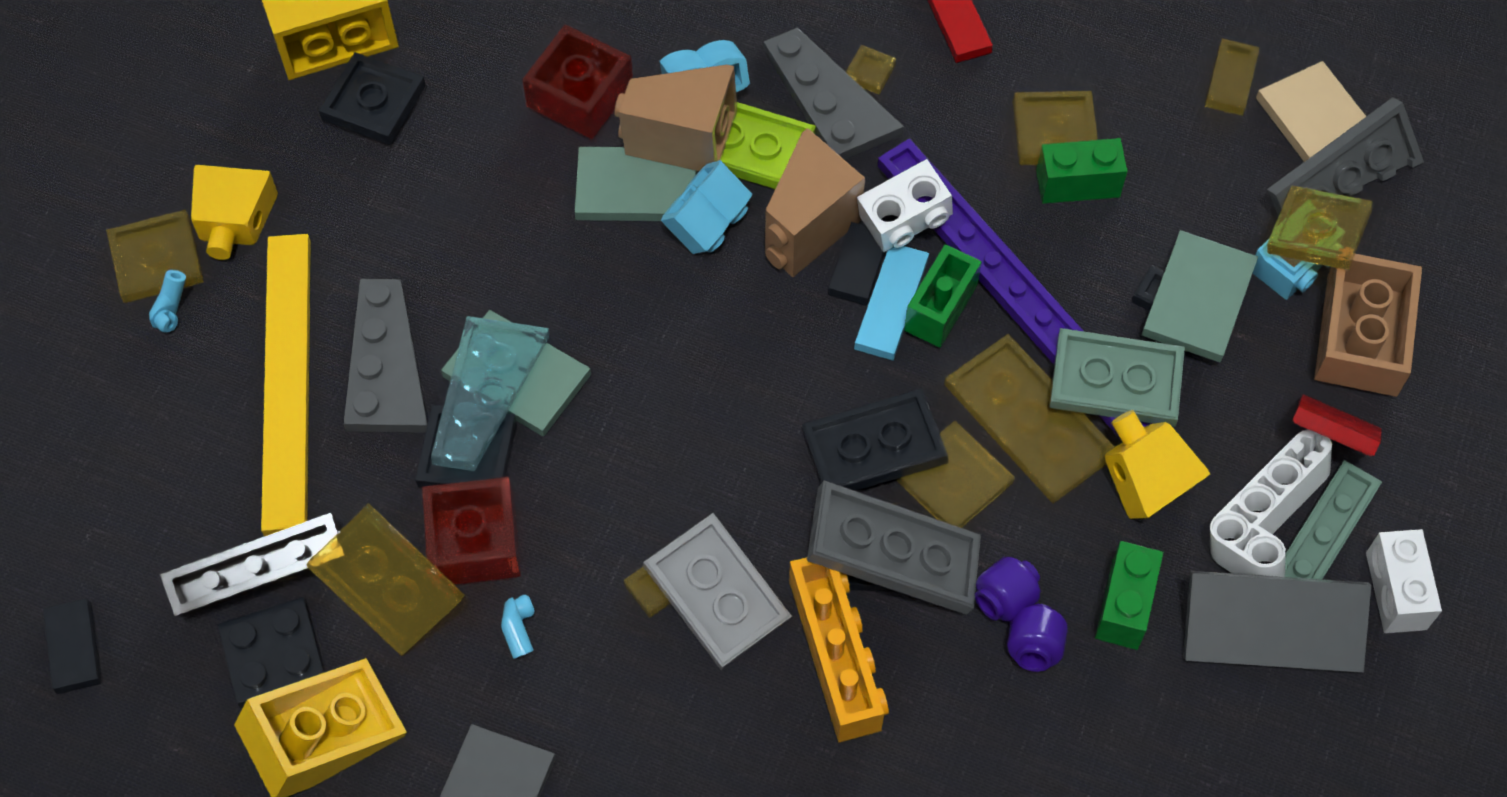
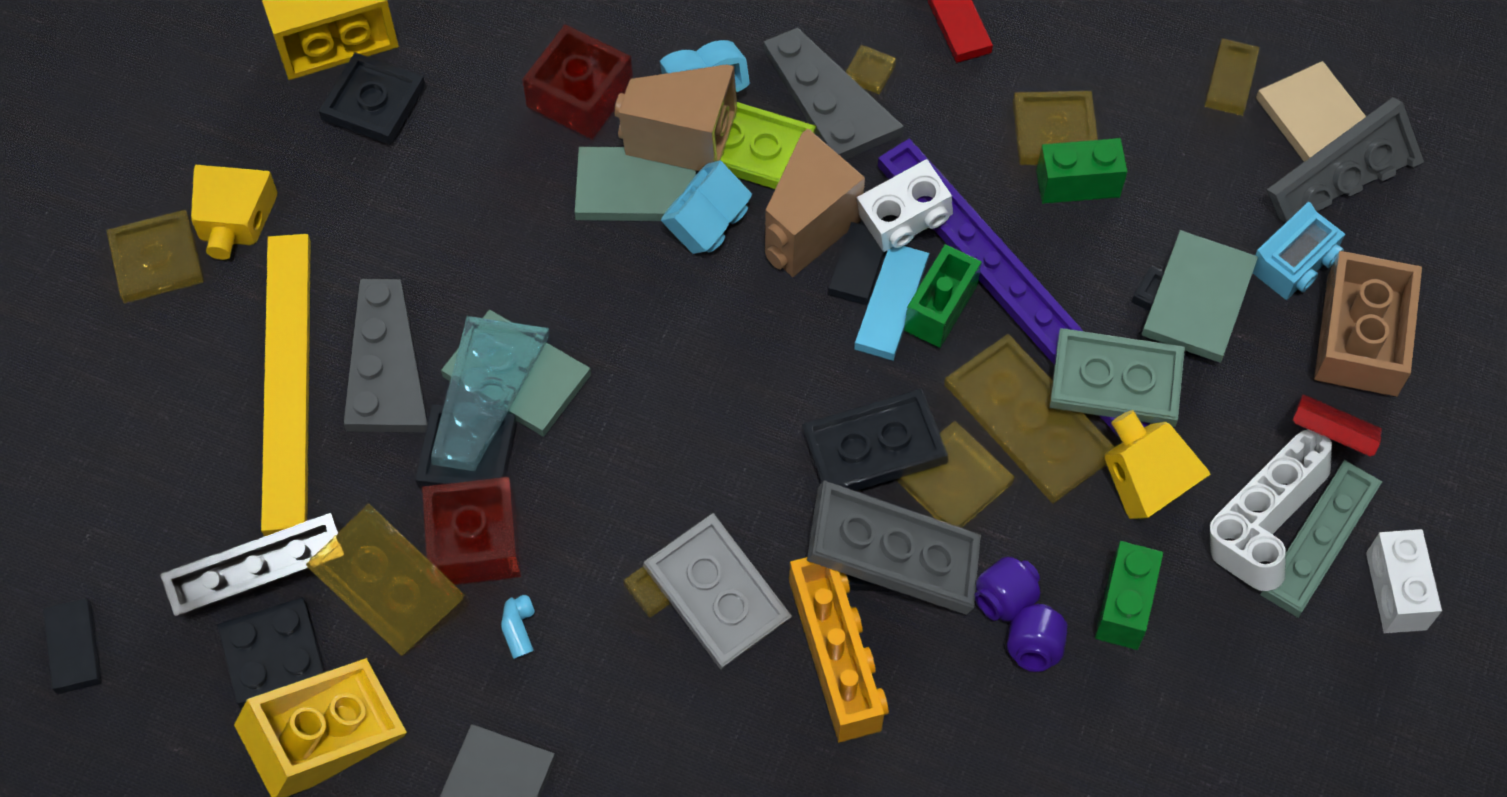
medium azure arm [149,270,186,333] -> none
dark grey tile [1183,571,1371,673] -> none
clear yellow tile [1267,185,1372,270] -> none

